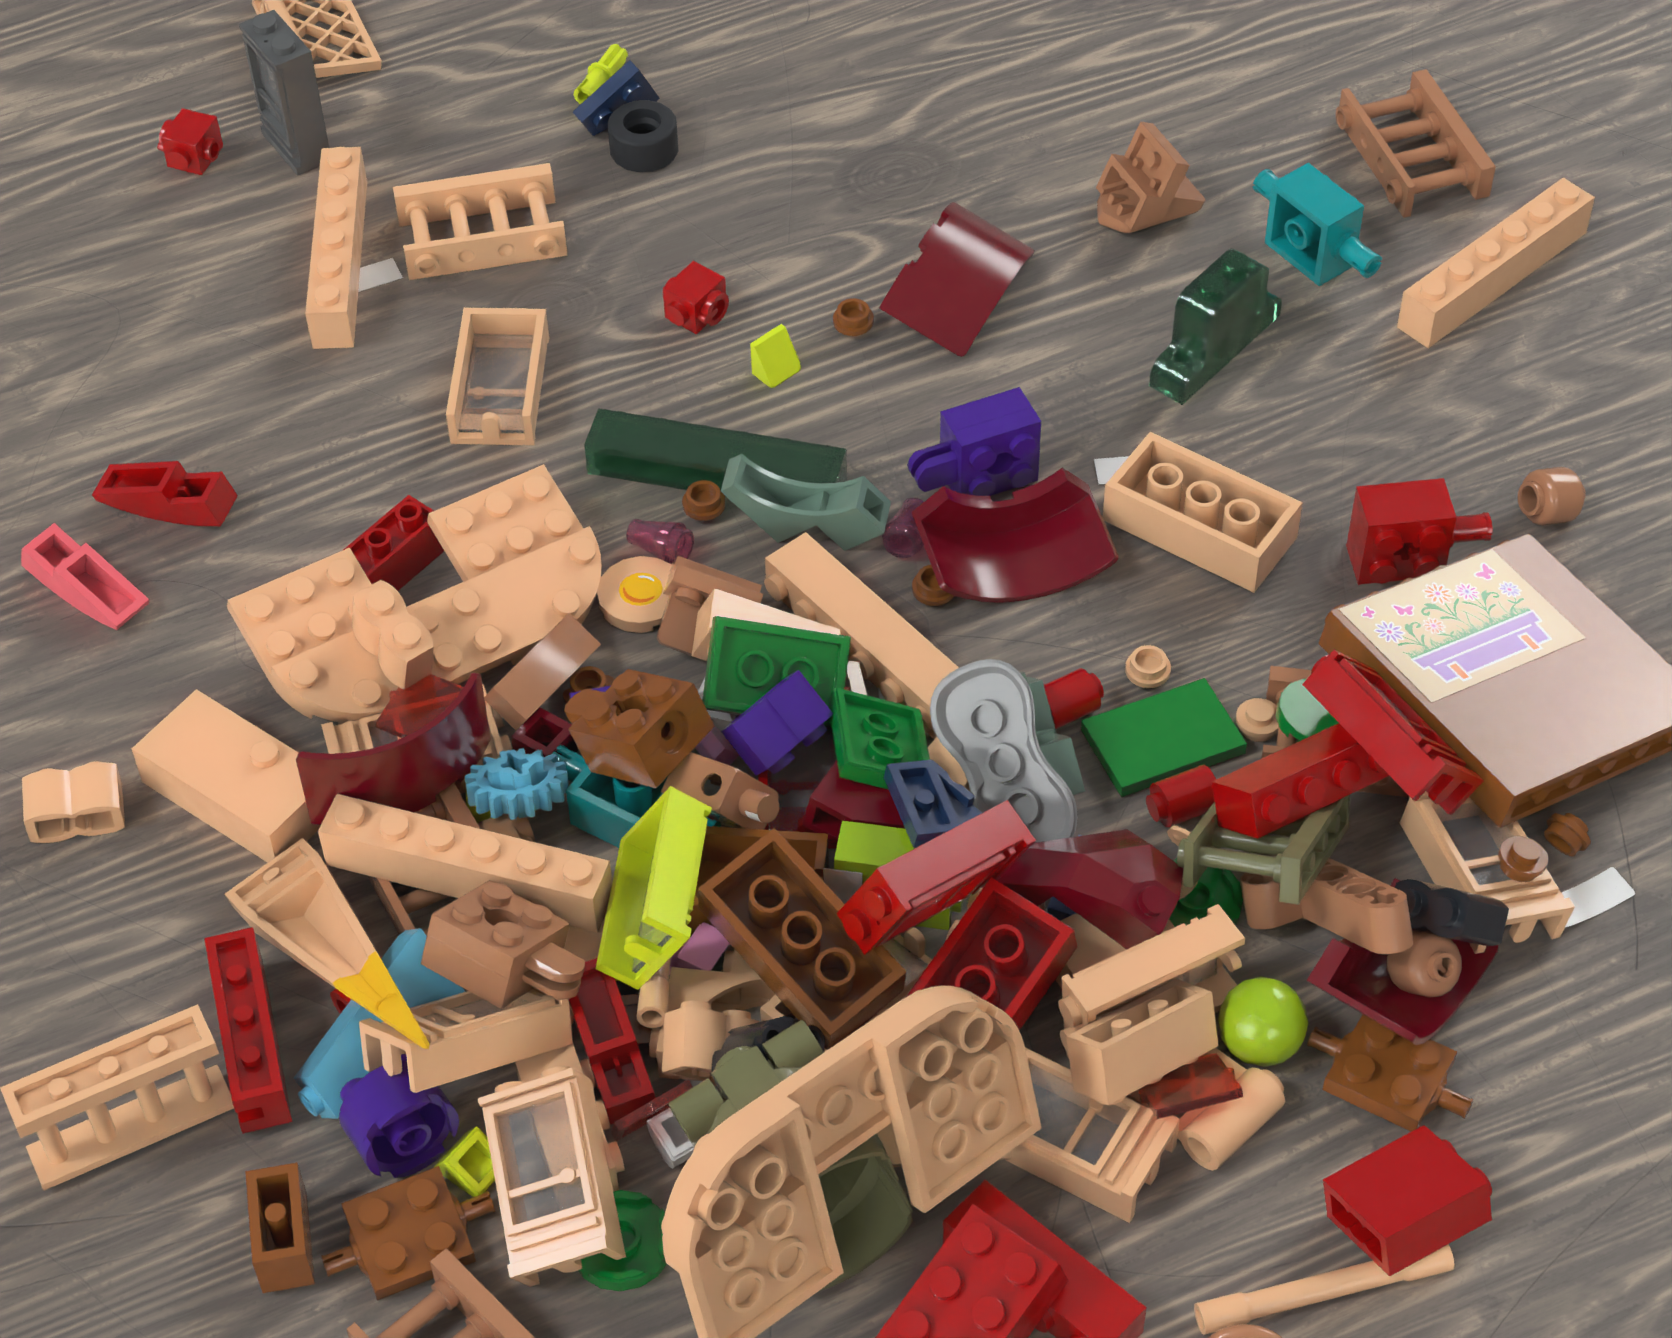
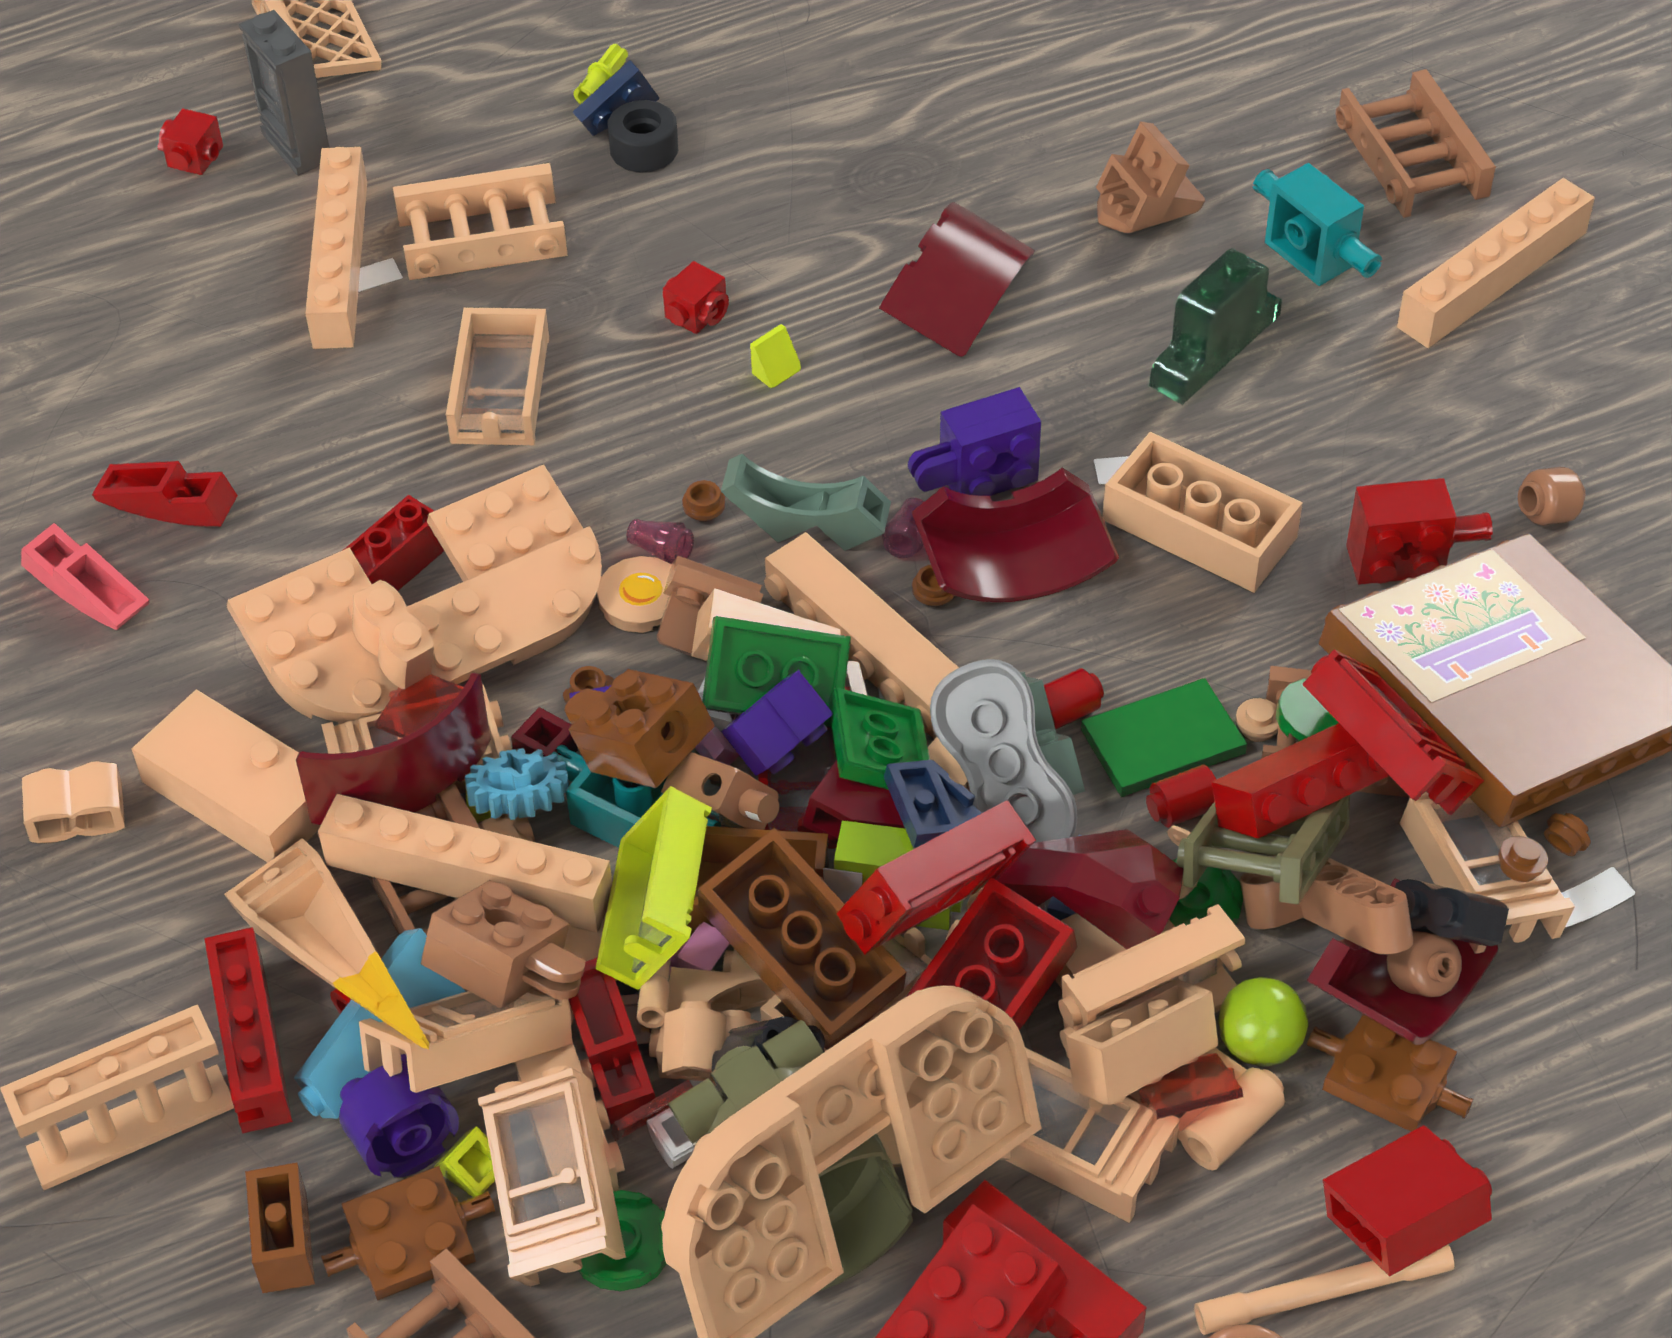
nougat slope [484,613,601,730] -> none
clear green brick [584,408,847,497] -> none
dark orange plate [833,298,874,336] -> none
light nougat plate [1125,645,1171,688] -> none

